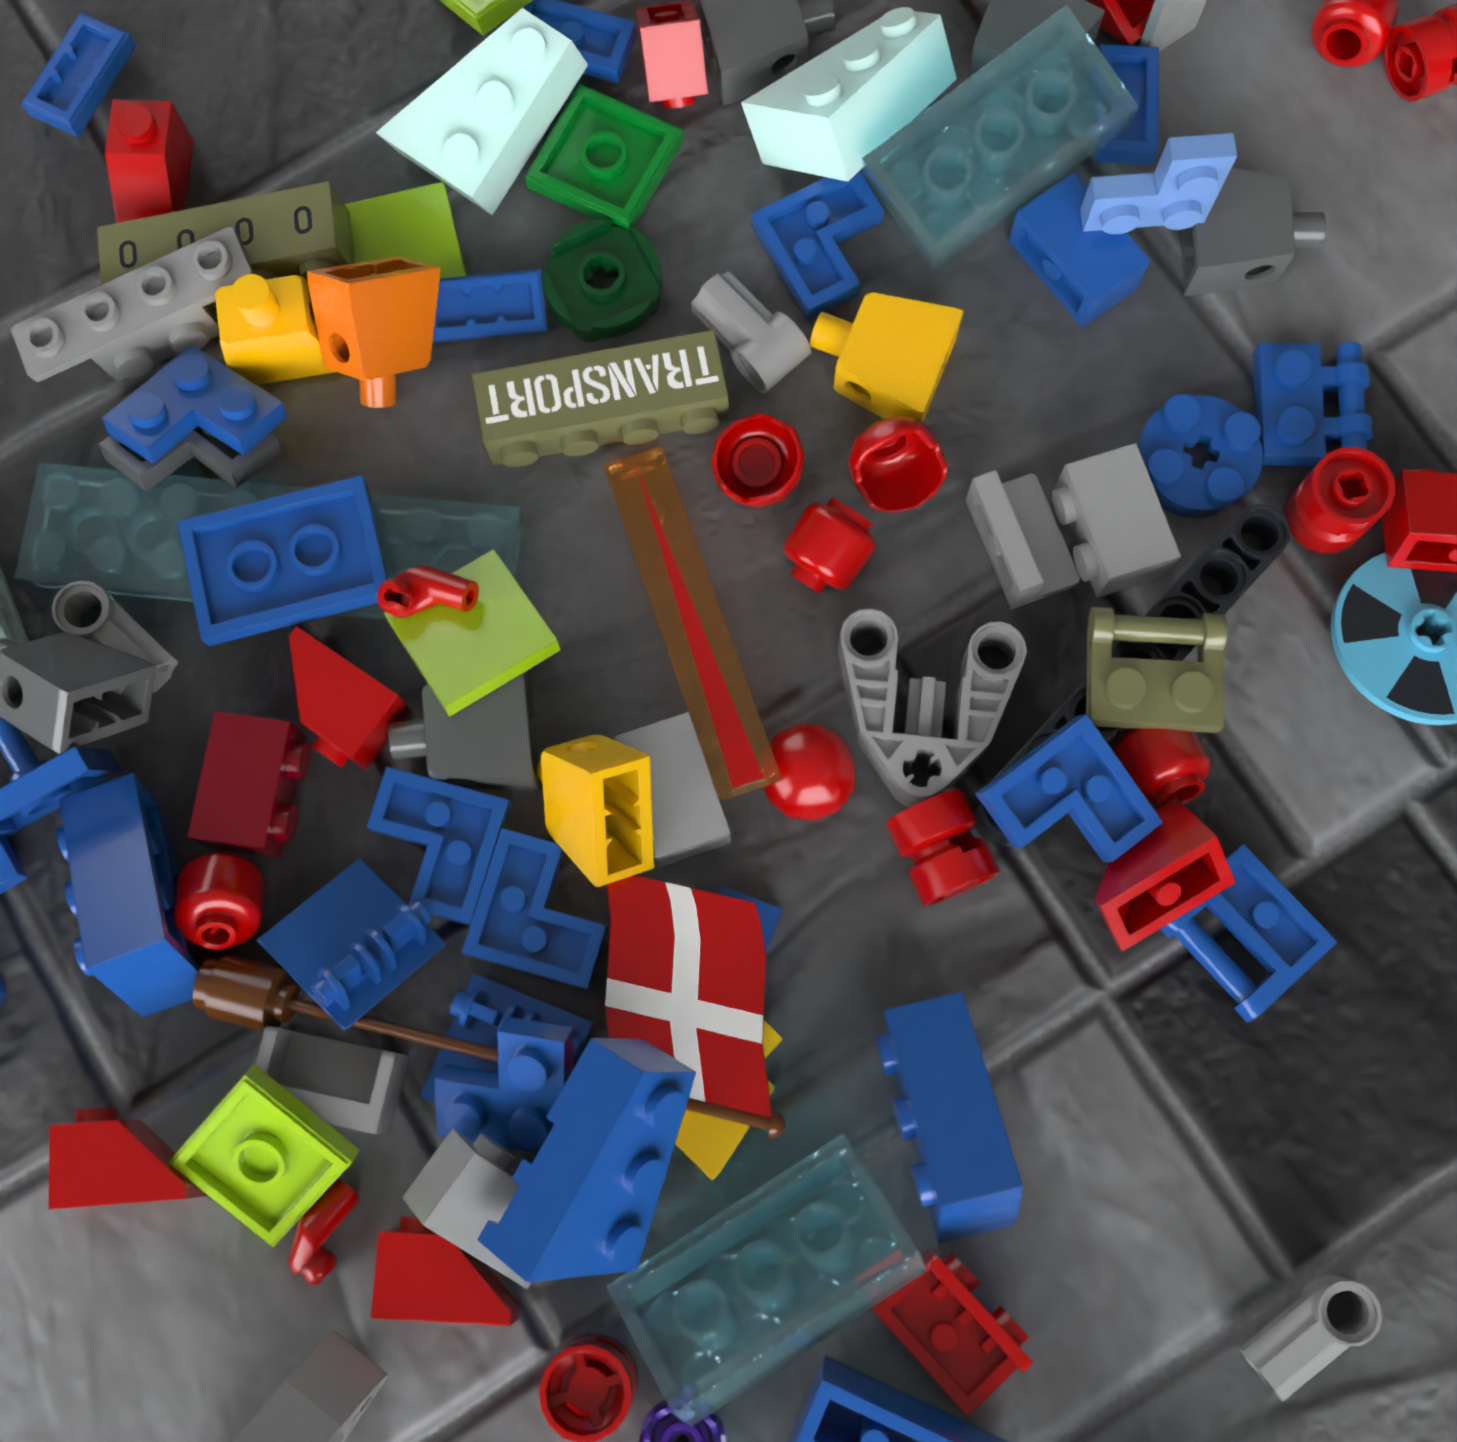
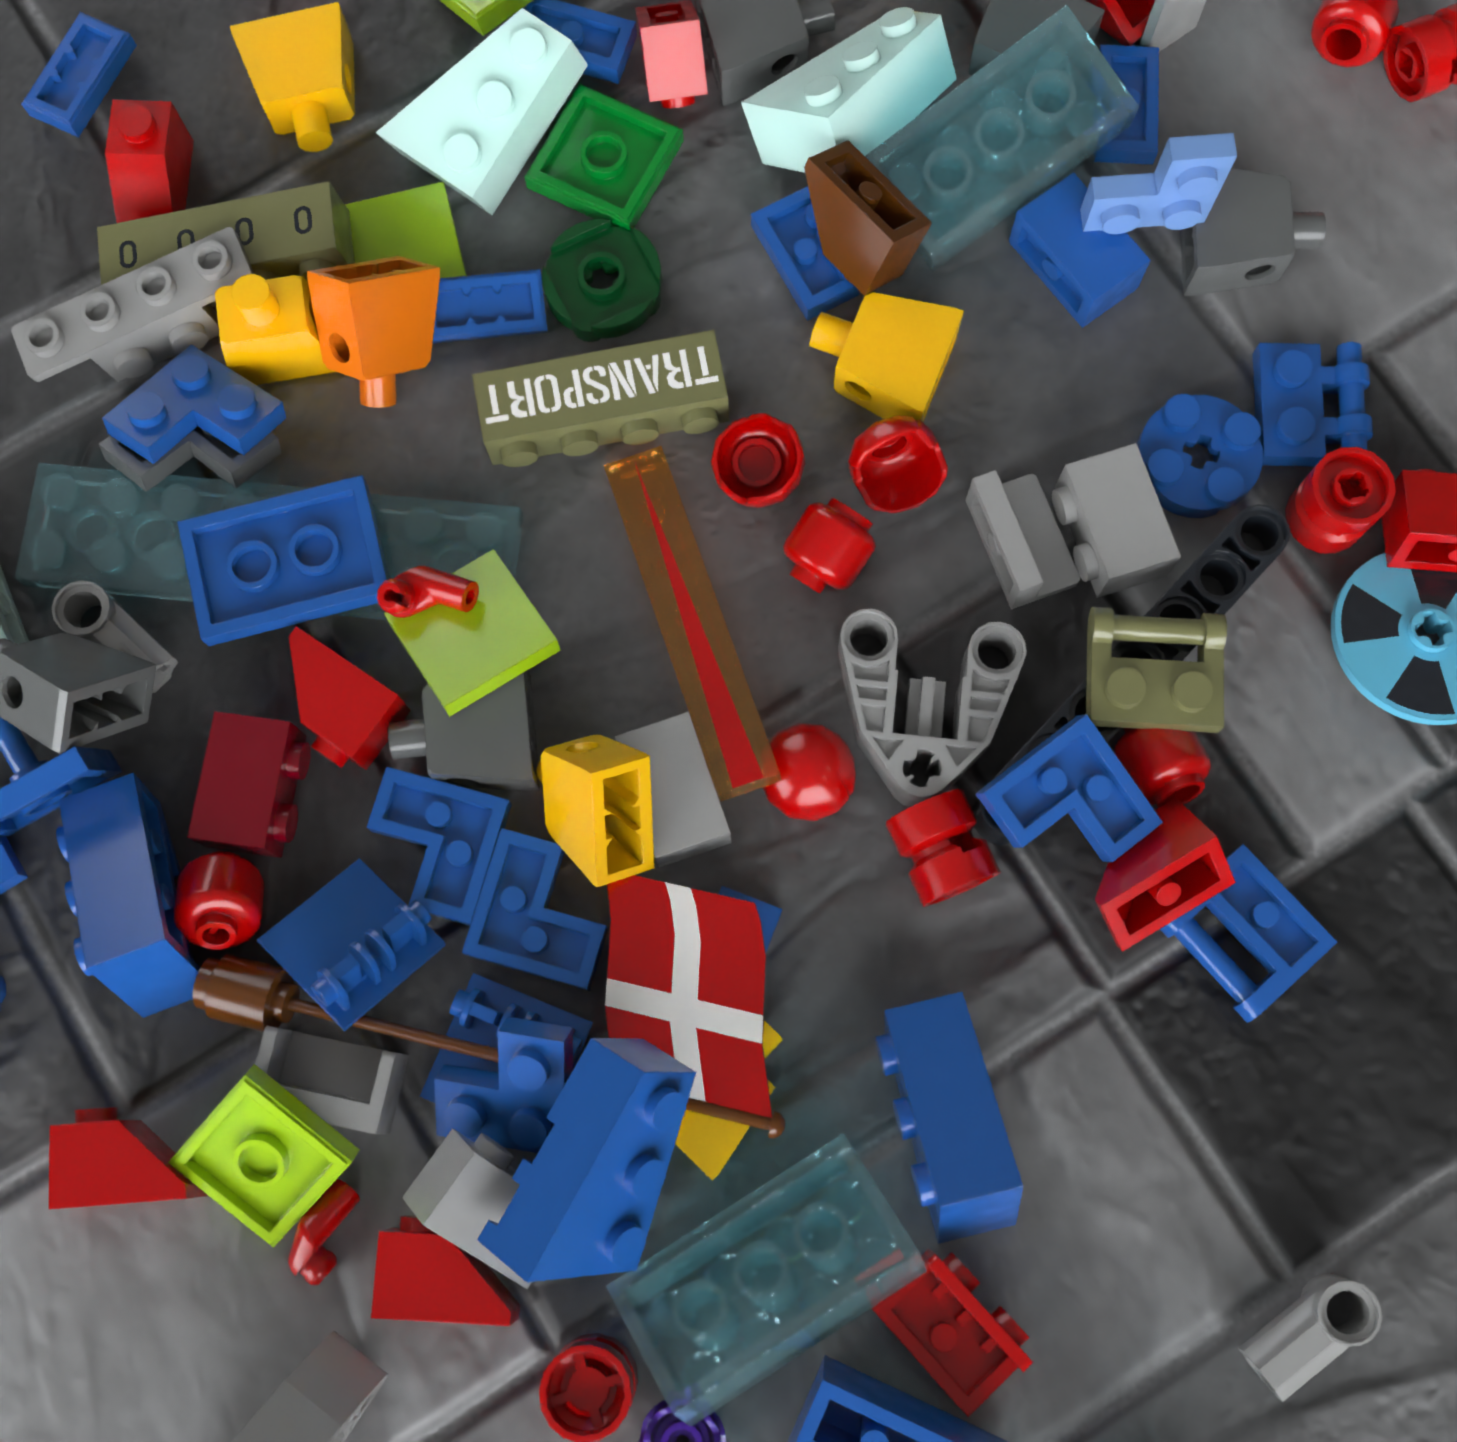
light grey piece [691,271,811,393] -> none
none -> yellow torso [230,2,355,152]
none -> reddish brown slope [804,140,932,296]

